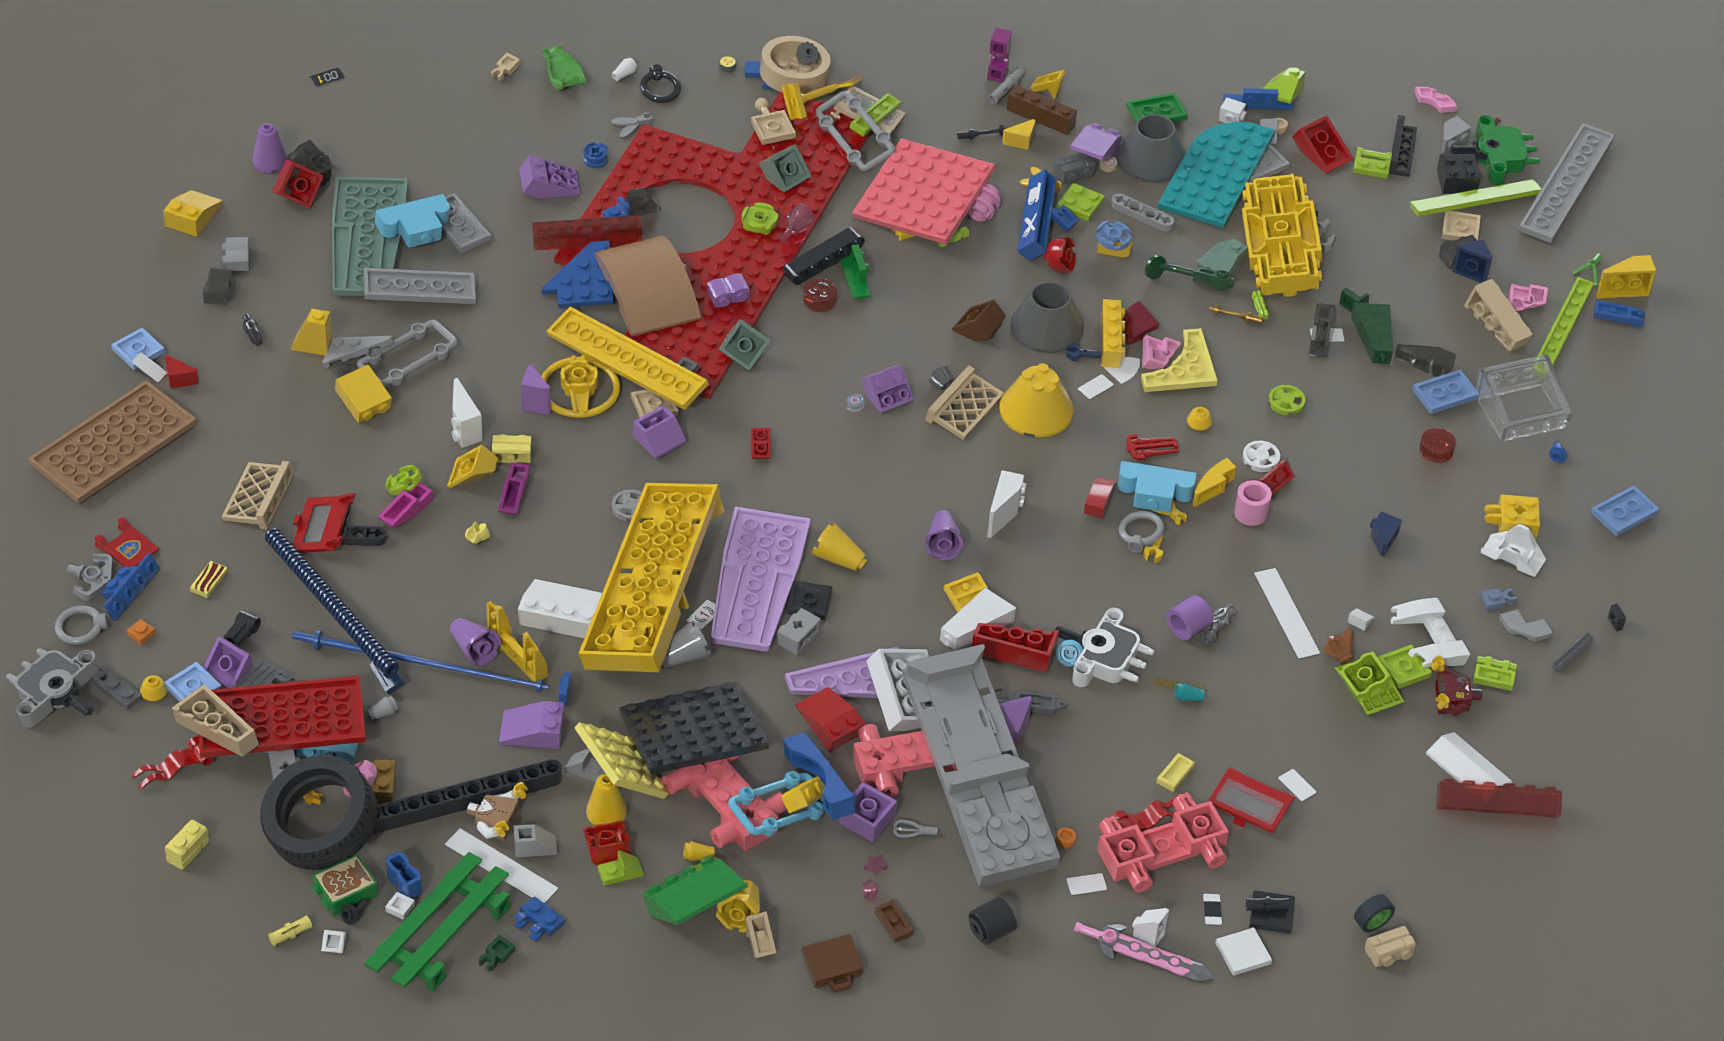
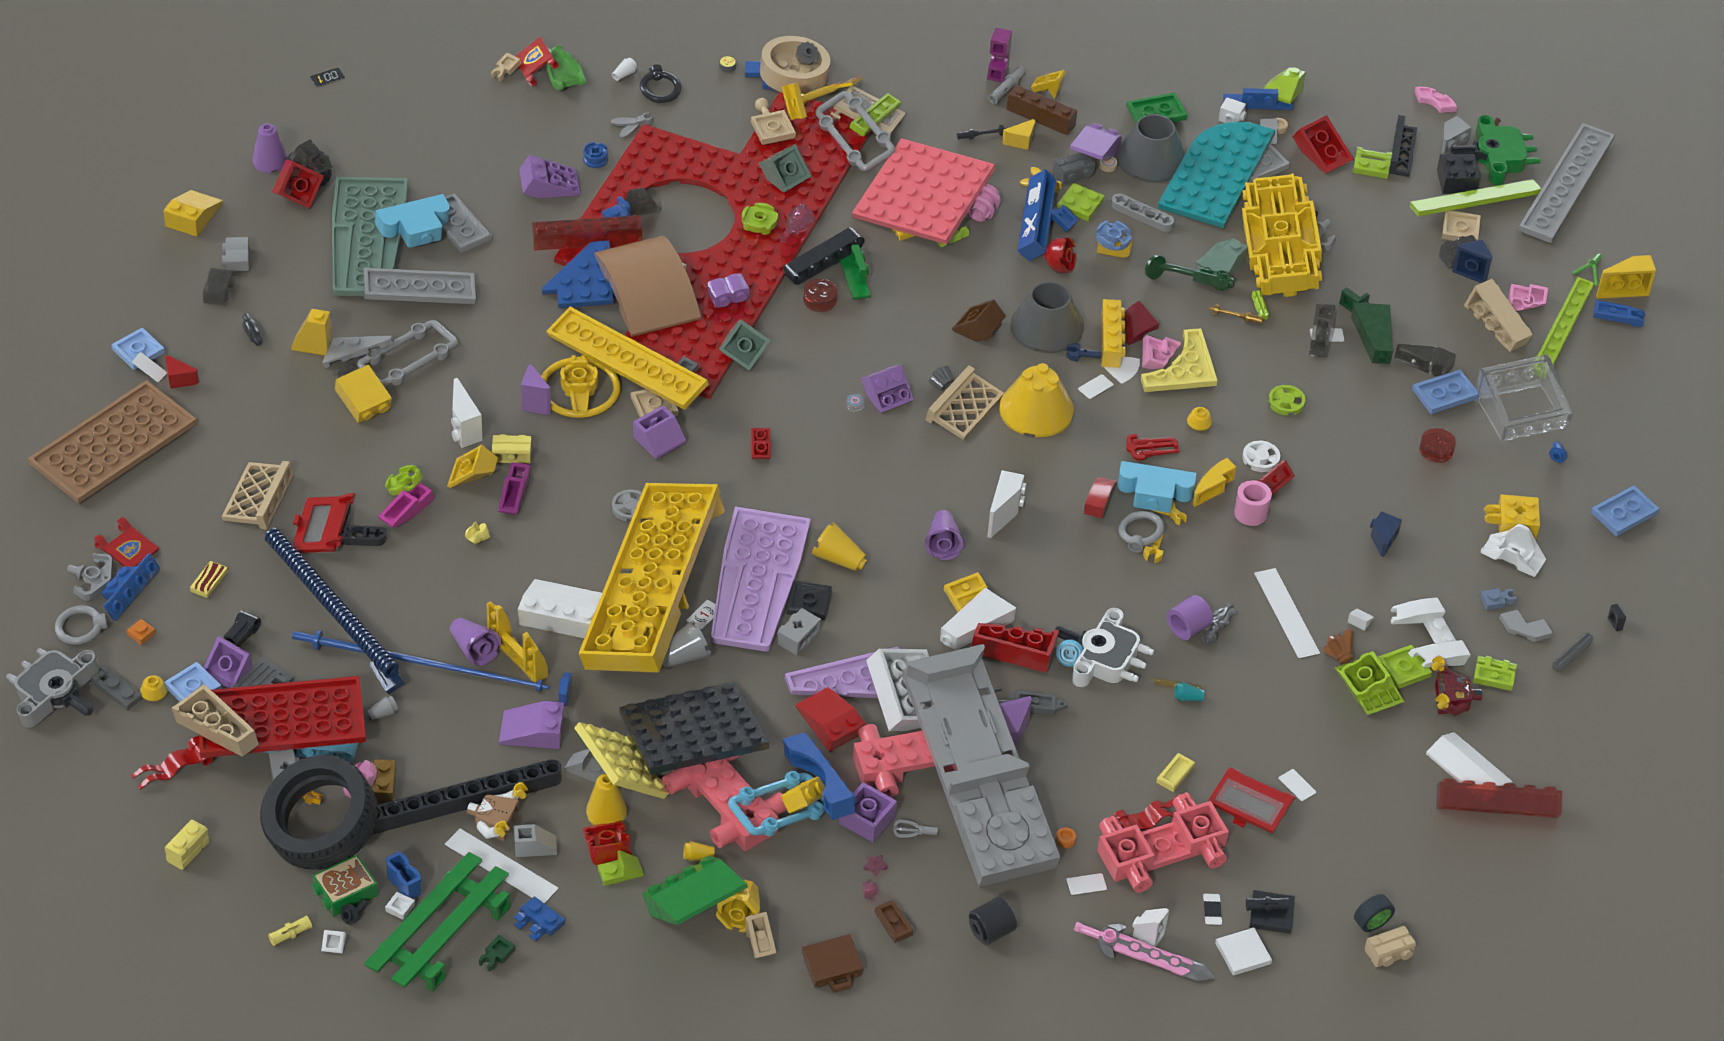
none -> red flag [515,37,559,87]

